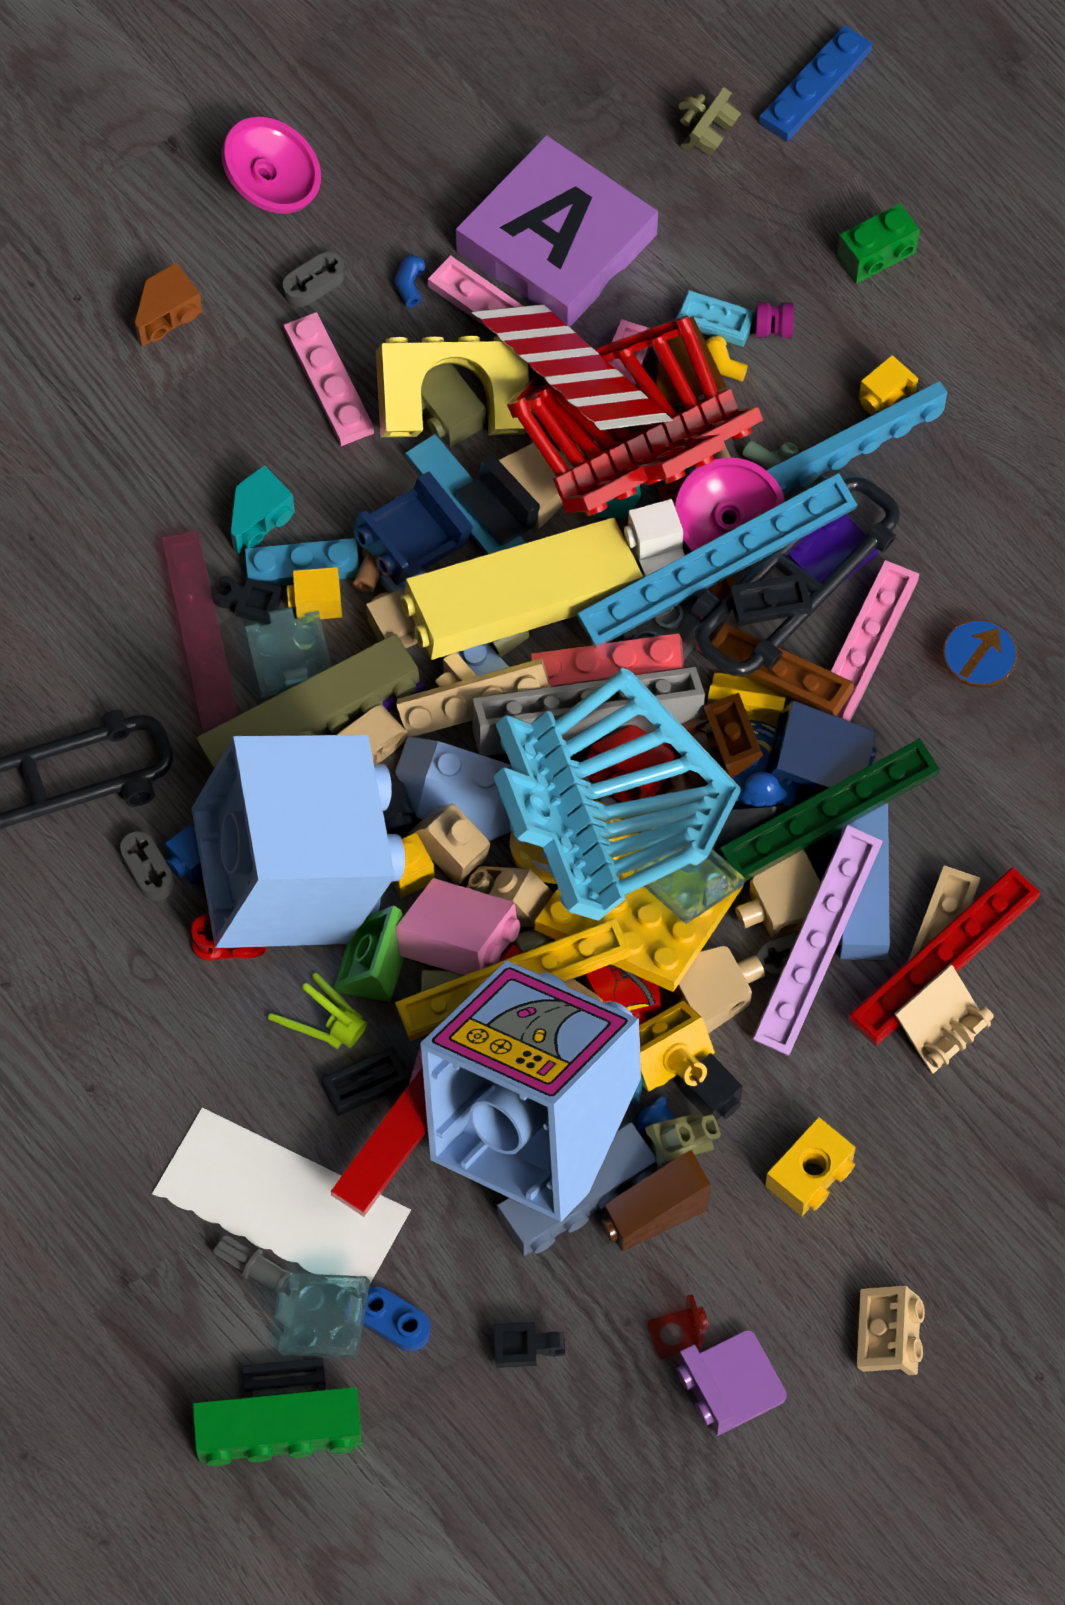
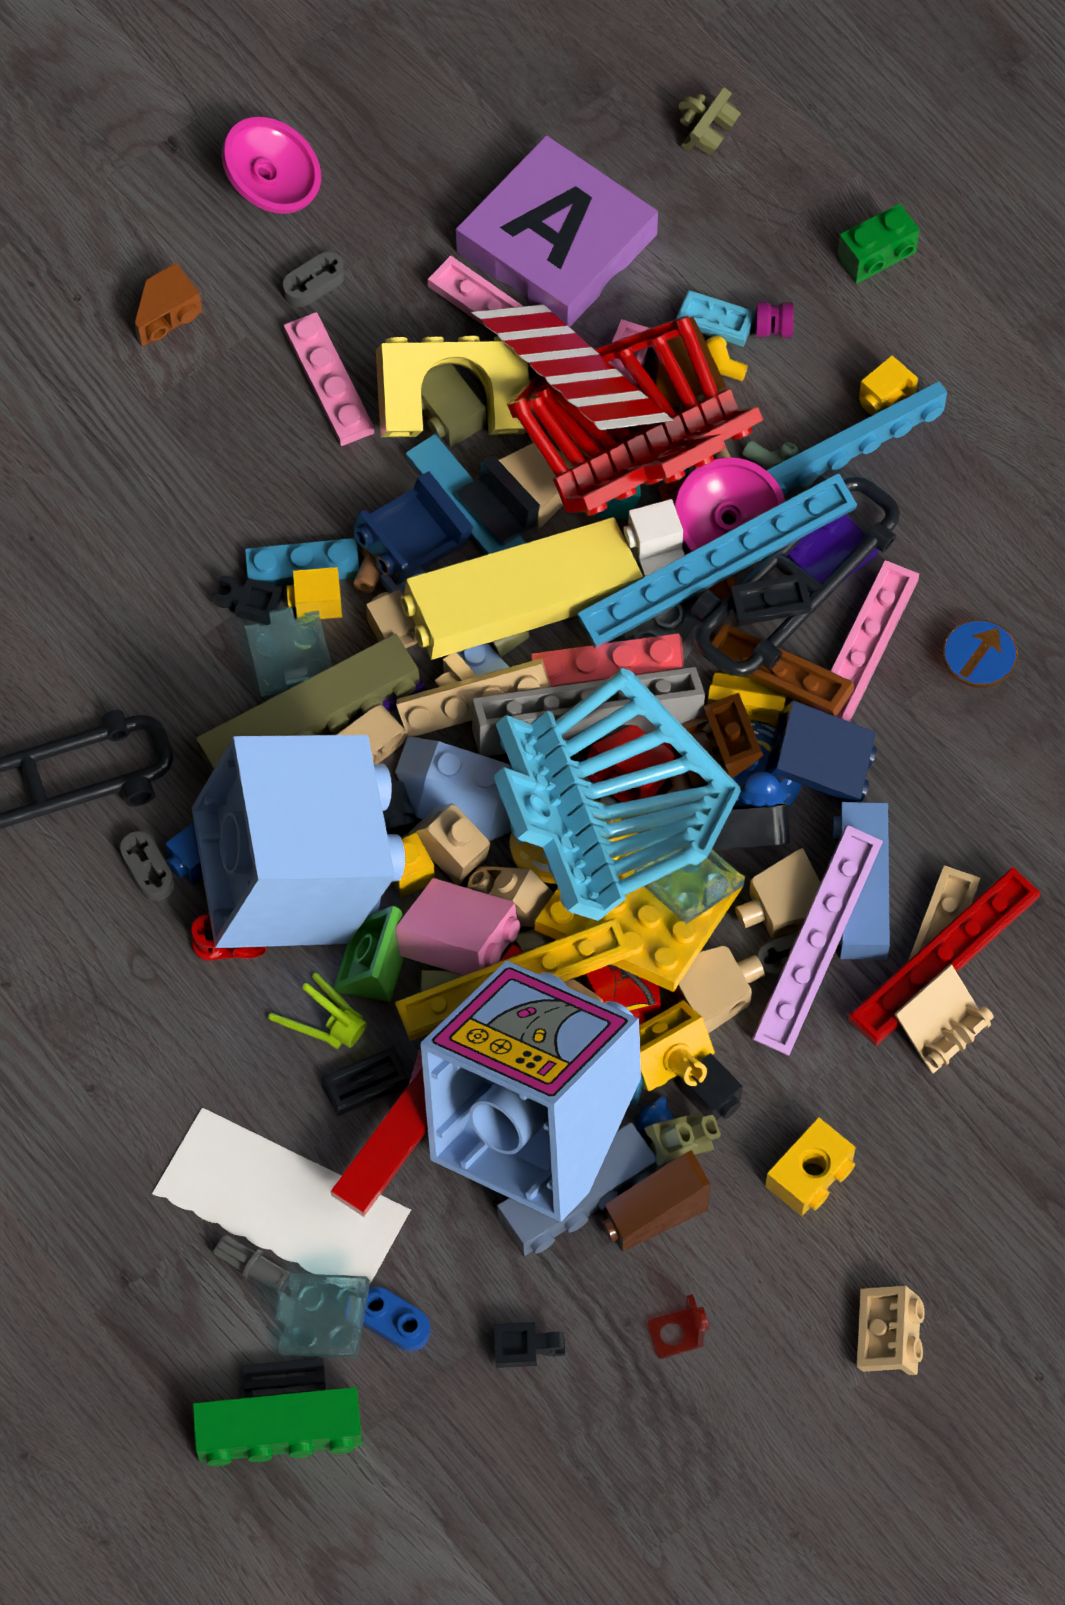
clear pink tile [162,531,238,734] -> none
teal slope [231,465,295,555] -> none
blue arm [394,254,425,308] -> none
medium lavender bracket [676,1330,787,1436] -> none
dark green plate [720,738,940,885] -> none
blue plate [759,25,872,142] -> none

